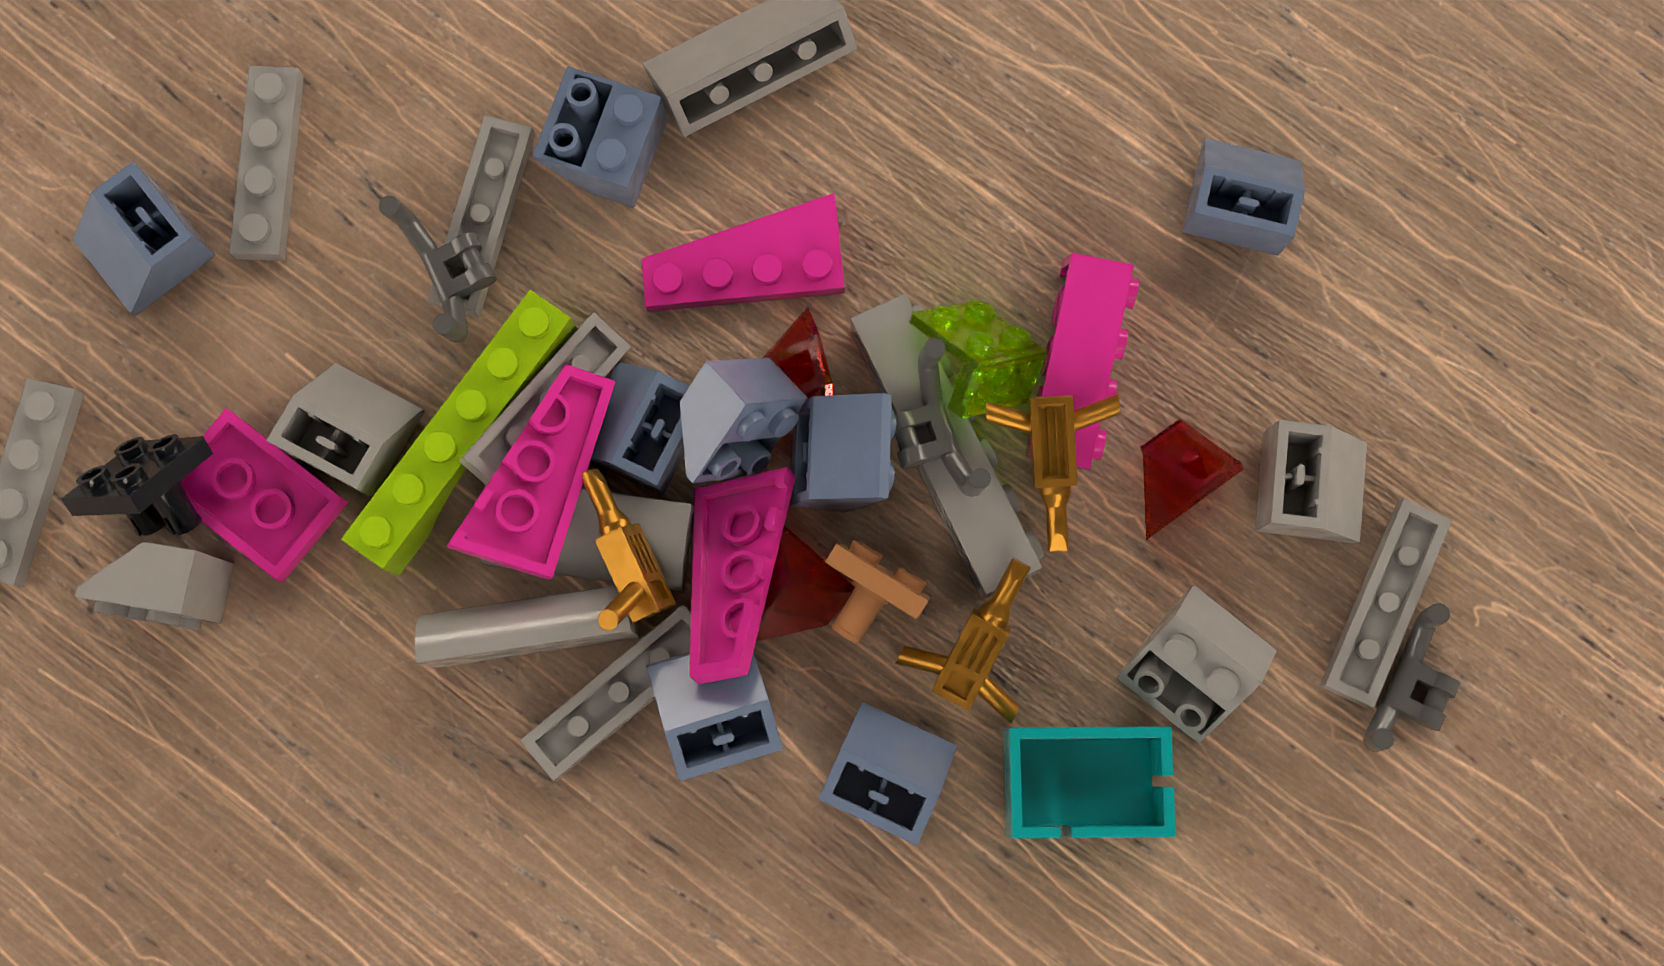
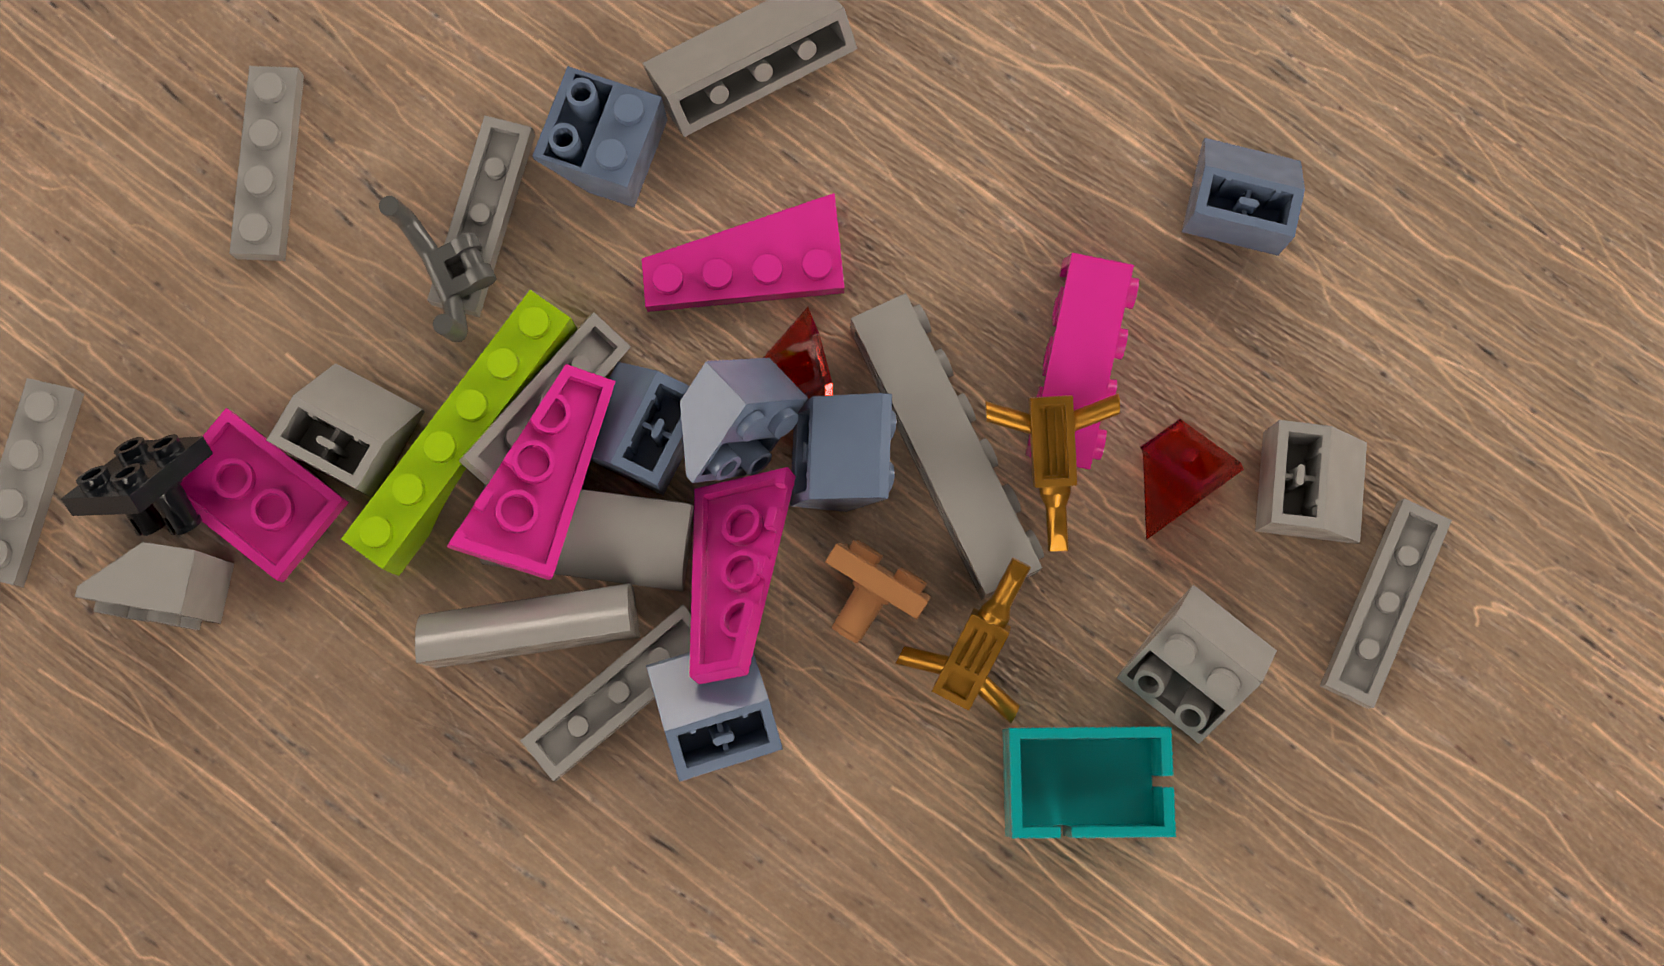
sand blue slope [73,161,215,316] -> none
pearl gold piece [581,469,676,631] -> none
clear red slope [756,525,855,642] -> none
sand blue slope [818,702,957,845] -> none
dark grey piece [894,338,991,497] -> none
clear neon green bracket [909,300,1048,419] -> none
dark grey piece [1363,603,1461,752] -> none

